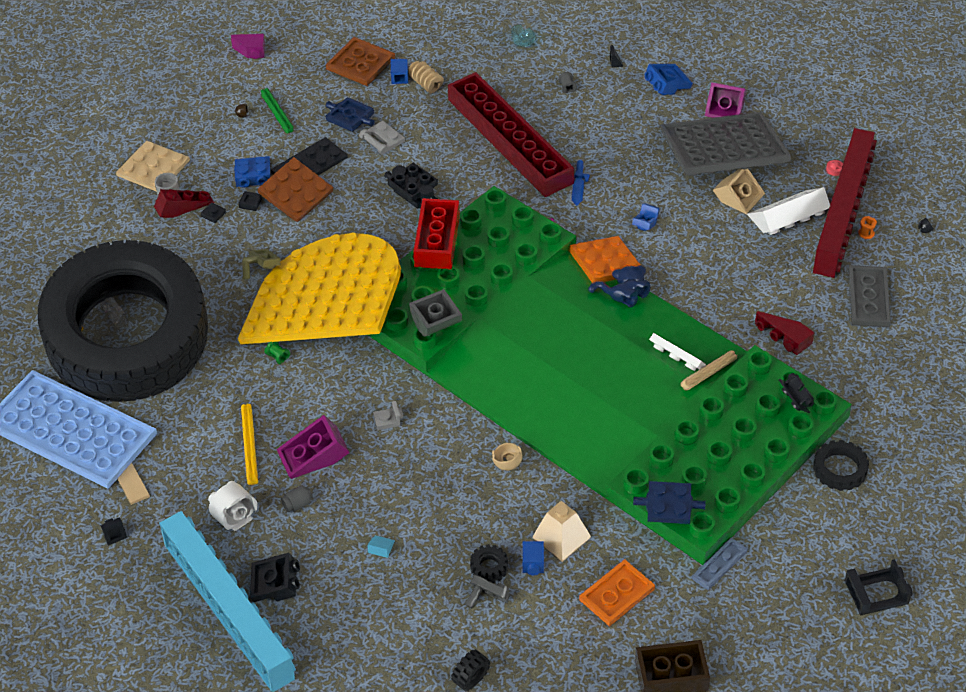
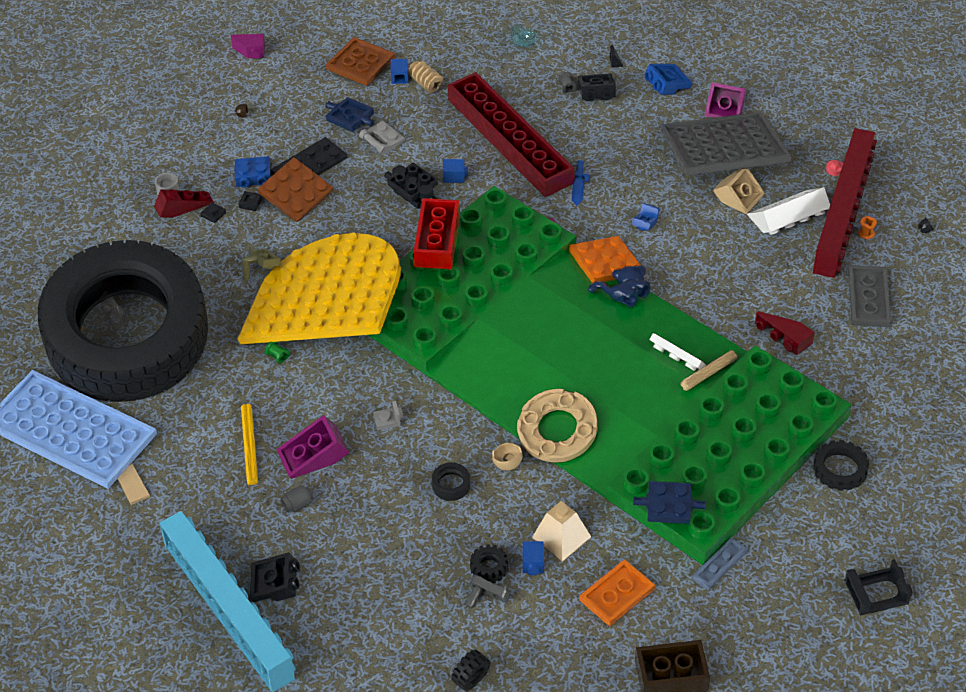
black tile [100,517,128,546] -> none
tan plate [116,140,190,192] -> none
white brick [208,481,257,531] -> none
green axle [261,88,294,134] -> none
medium azure slope [367,535,395,558] -> none
dark grey brick [409,289,462,336] -> none
black hinge [779,373,814,413] -> none
none -> black tyre [432,462,470,501]
none -> blue brick [443,159,468,183]
none -> tan plate [517,389,598,462]
none -> black plate [578,73,616,101]

